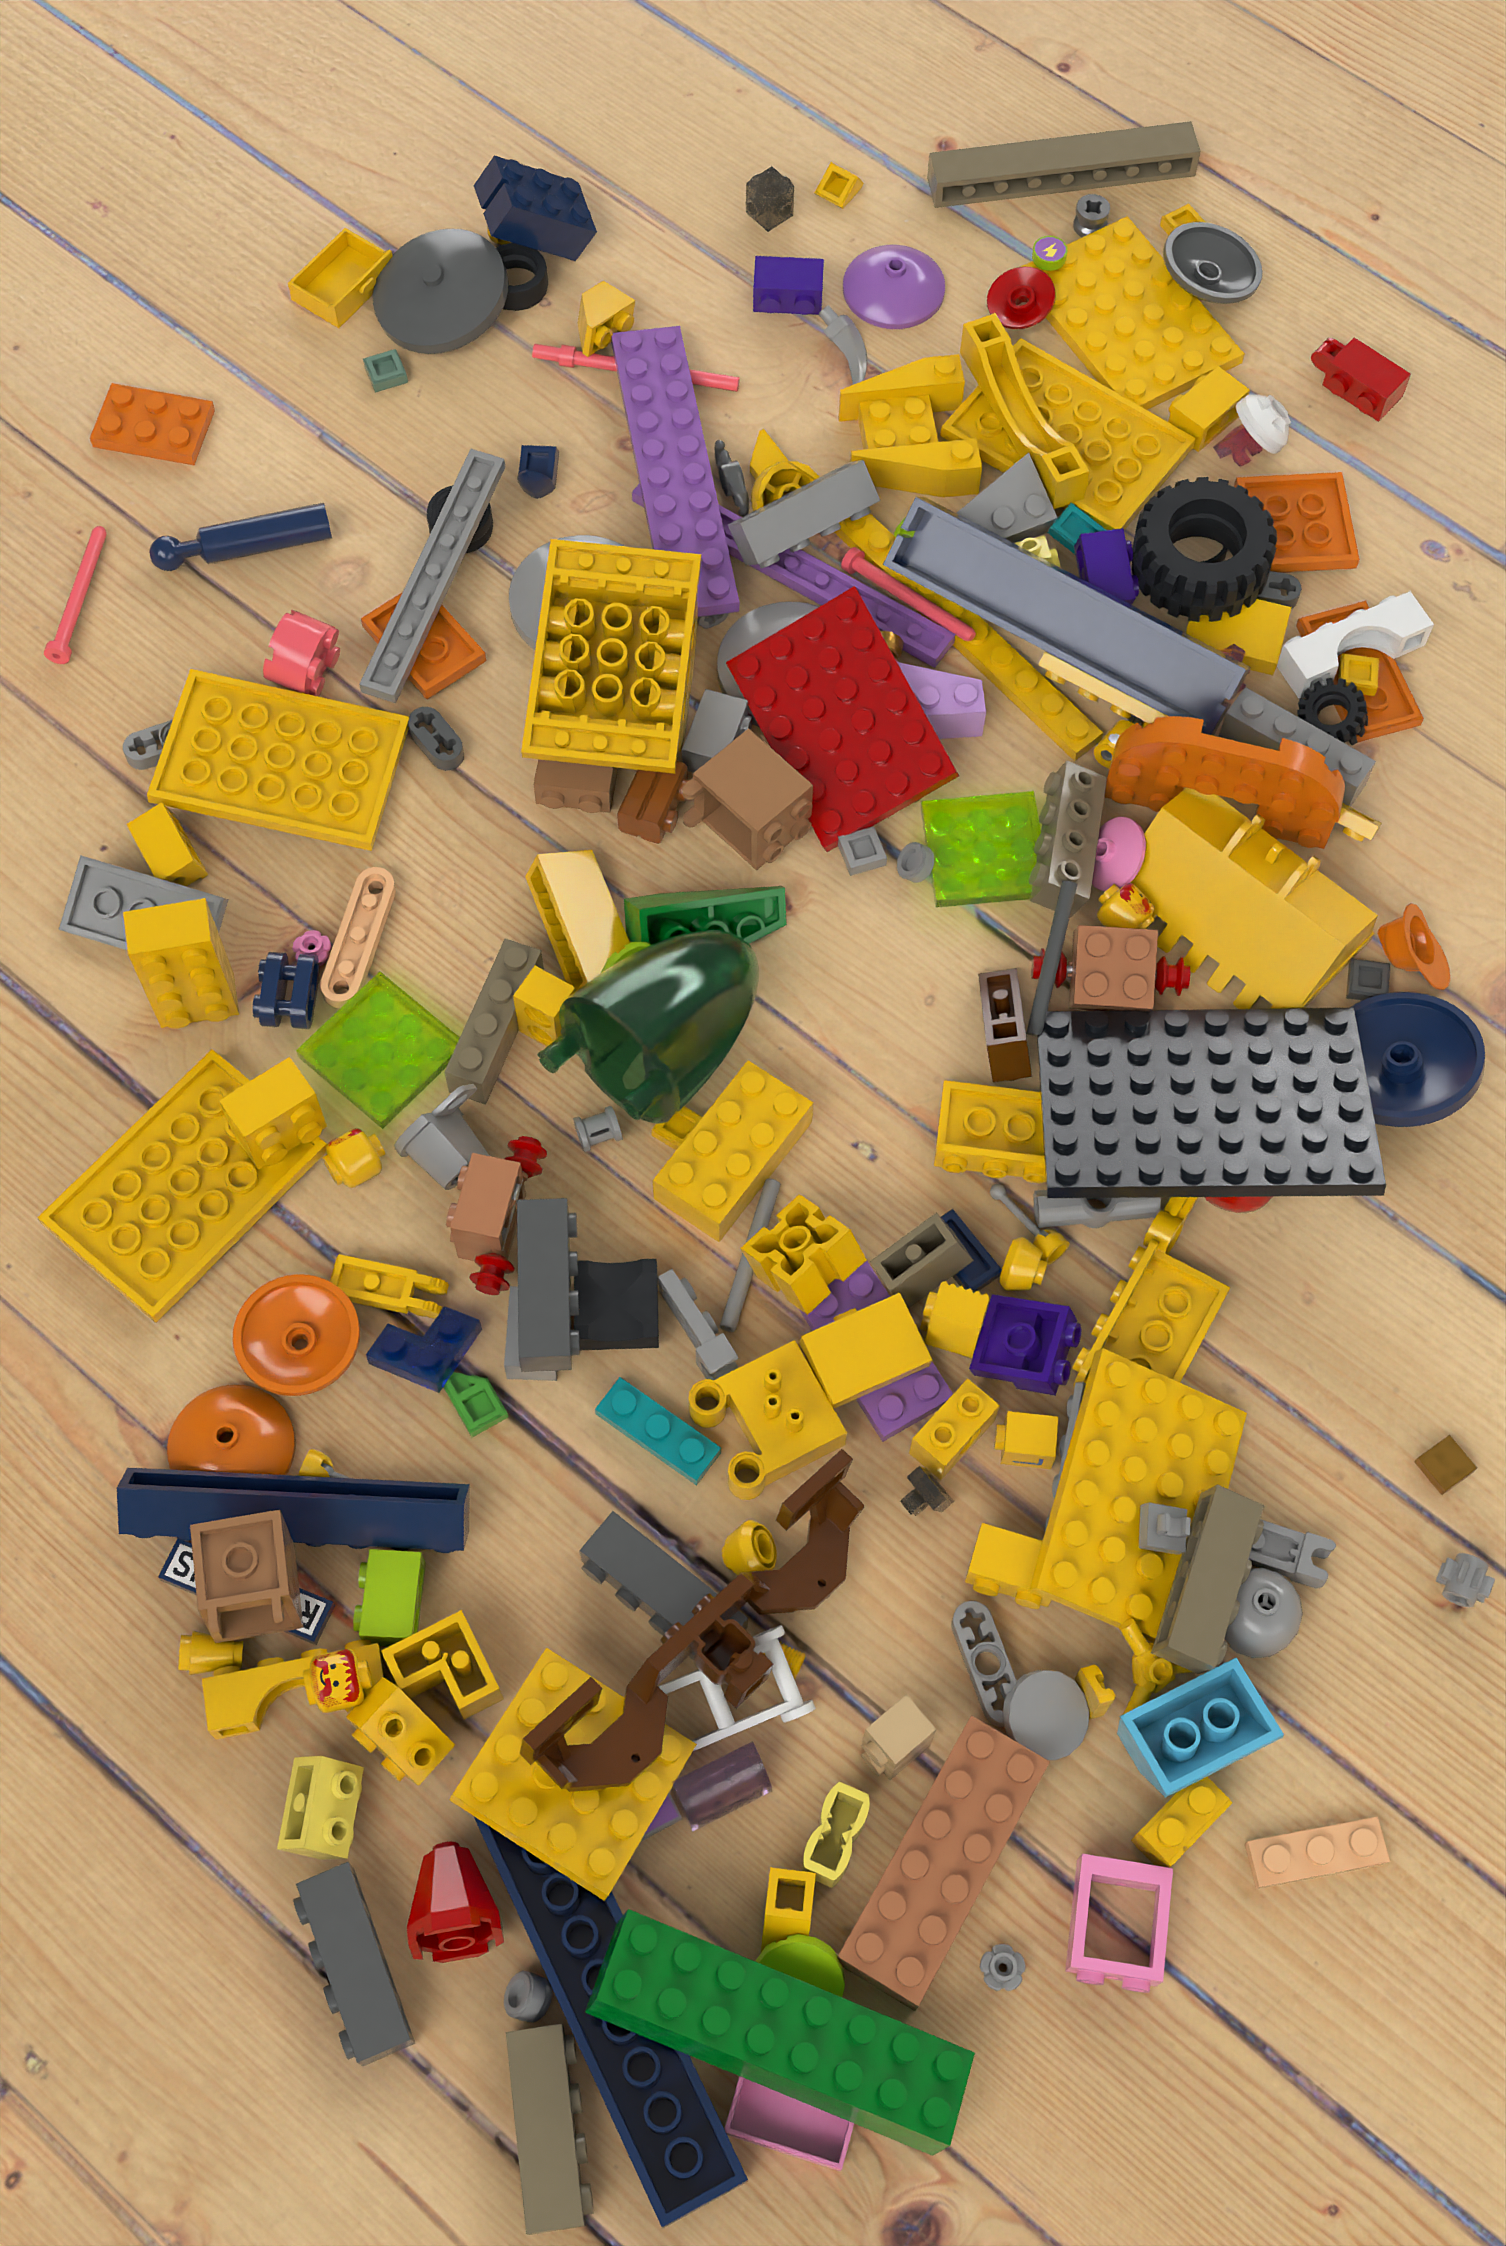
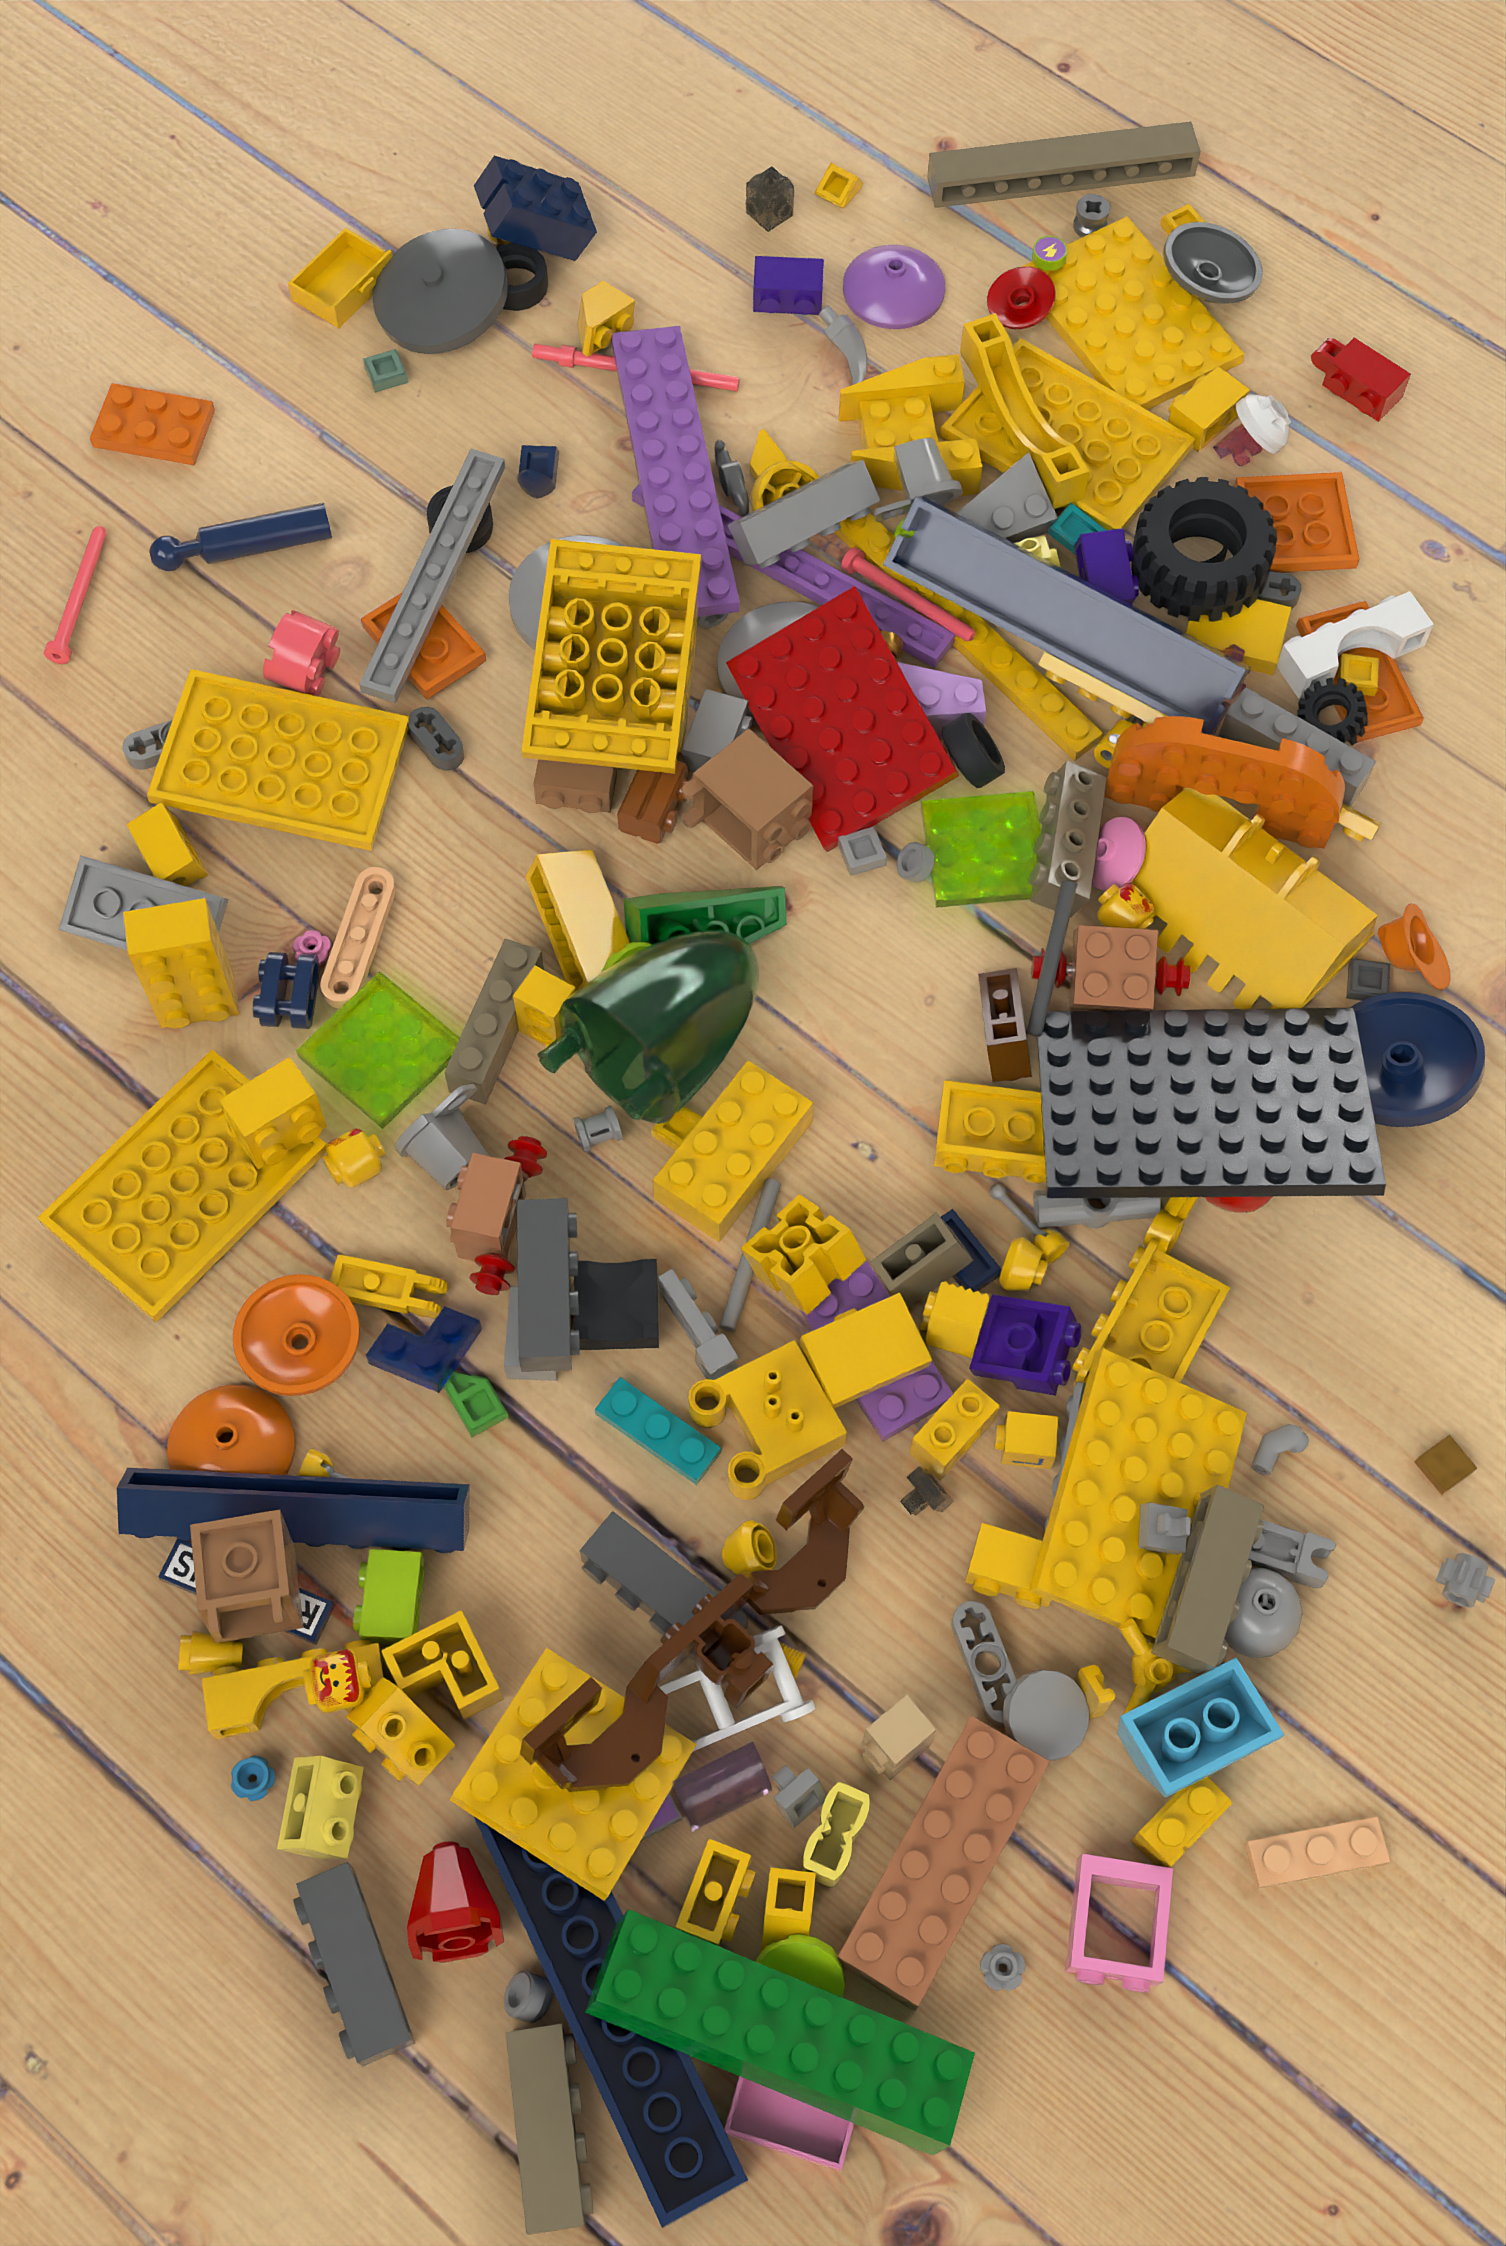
none -> dark azure plate [231,1756,275,1801]
none -> yellow brick [675,1838,756,1947]
none -> light grey tile [772,1765,826,1828]
none -> light grey container [874,438,963,522]
none -> black tyre [942,713,1005,788]
none -> light grey arm [1251,1424,1309,1476]

